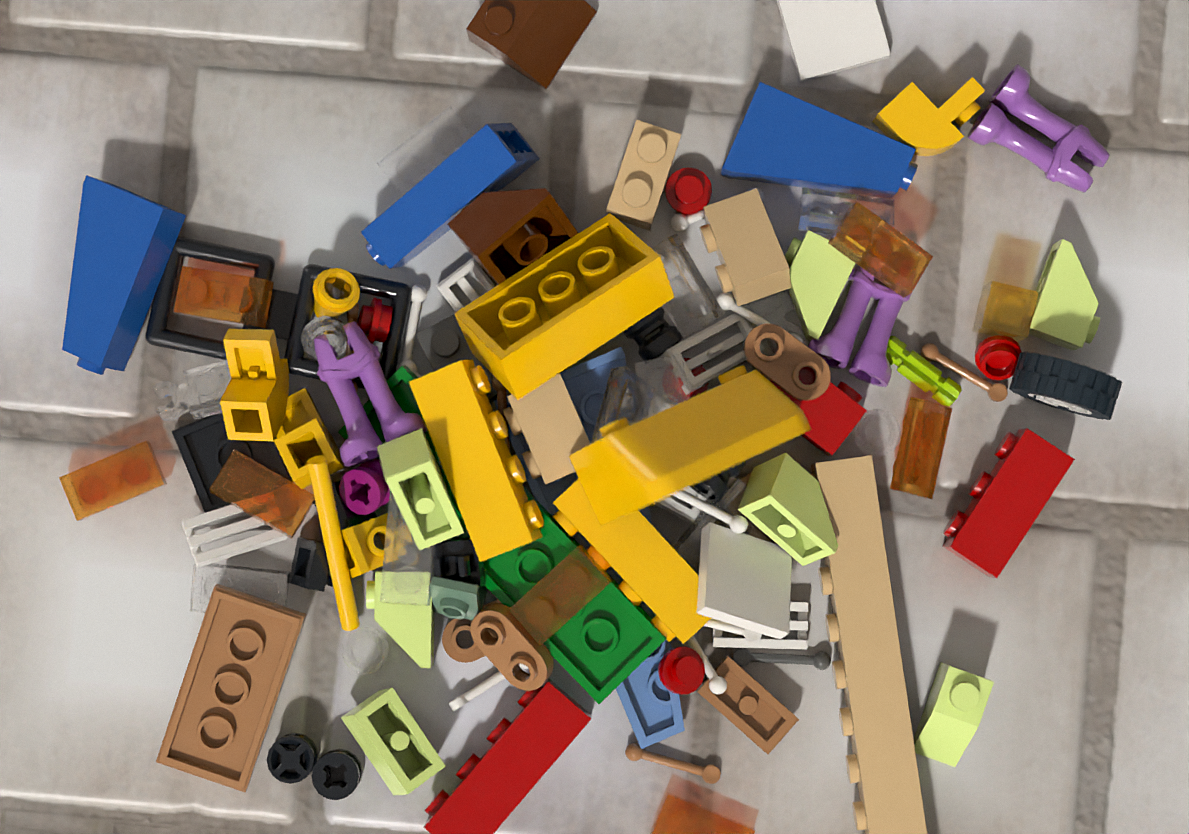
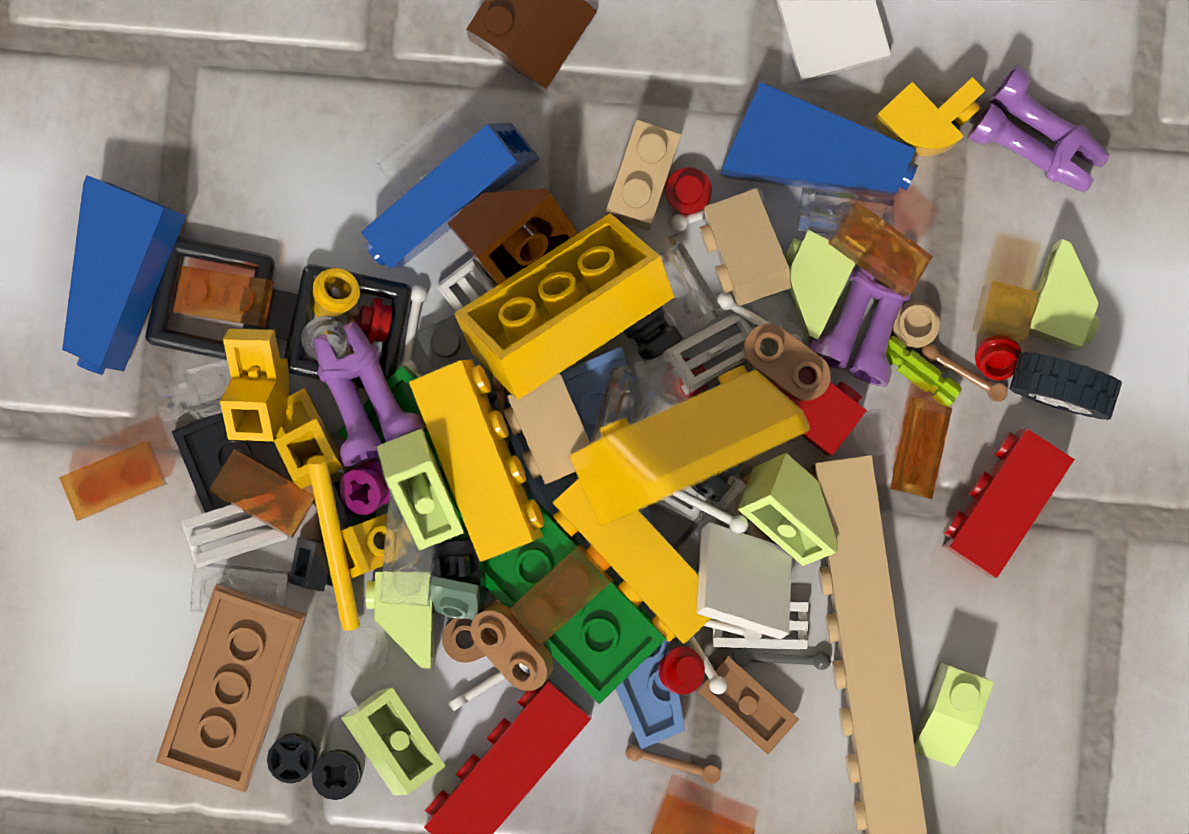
none -> tan plate [892,301,940,348]

